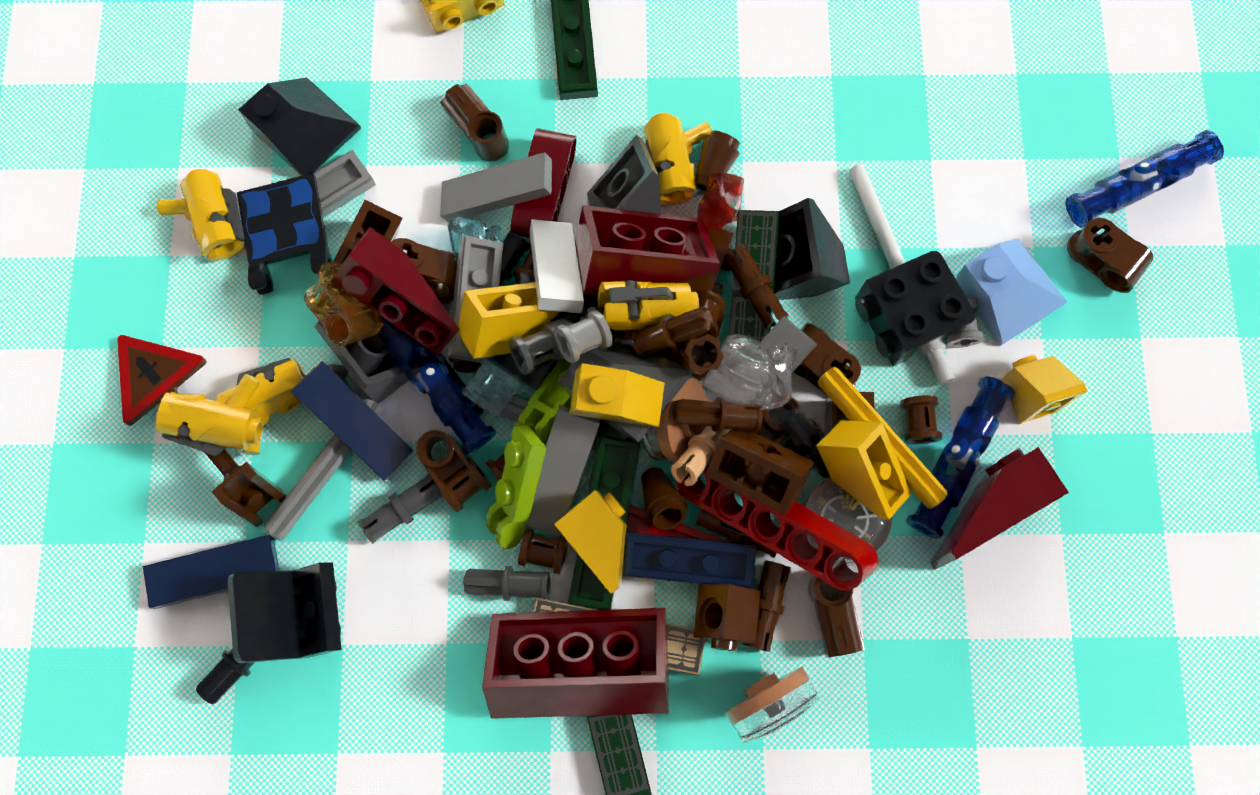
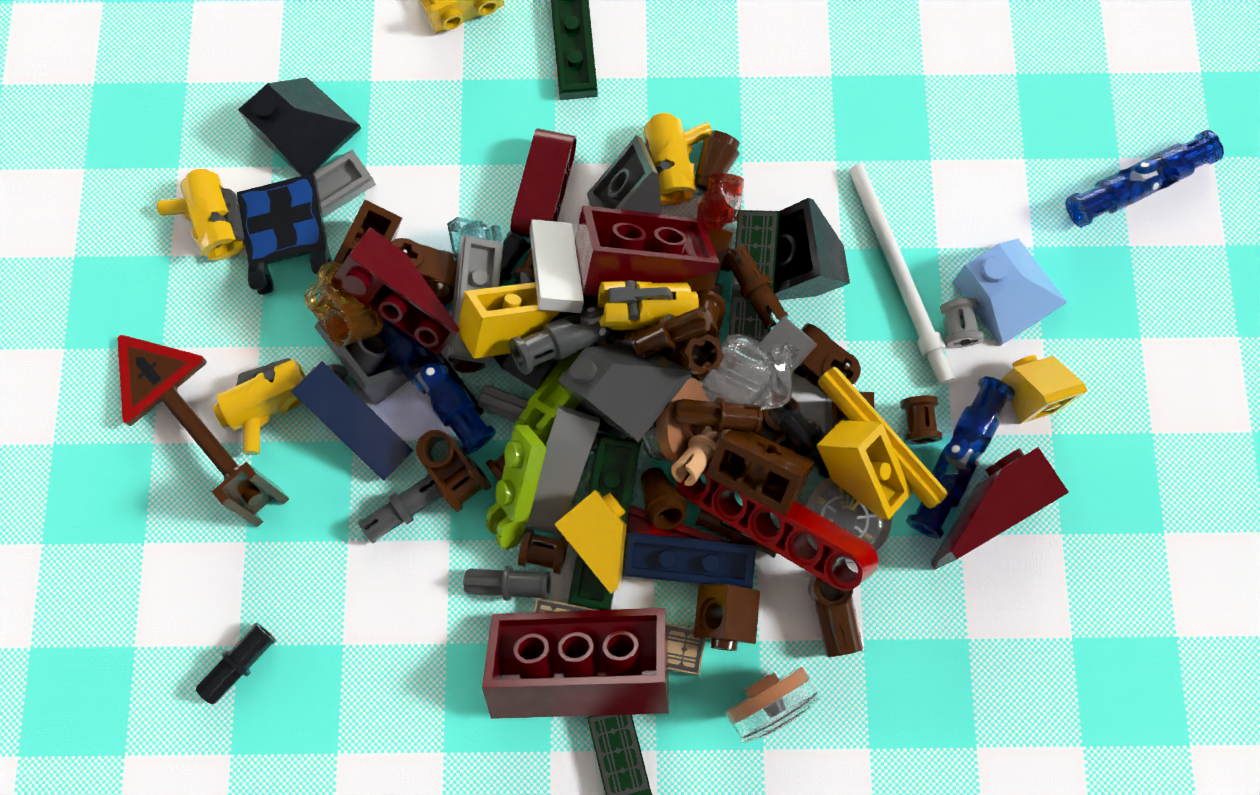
dark blue tile [142,535,280,610] -> none
yellow piece [156,374,263,456] -> none
black bracket [228,562,342,663] -> none
light grey axle [264,397,382,541] -> none
reddish brown piece [440,83,509,161] -> none
light grey tile [440,152,552,222] -> none
clear light blue tile [462,357,522,417] -> none
light grey bush [554,310,612,364] -> none
yellow slope [569,363,665,427] -> none
reddish brown pin [743,560,791,652] -> none
black bracket [855,251,976,367] -> none
reddish brown piece [1067,217,1154,293] -> none

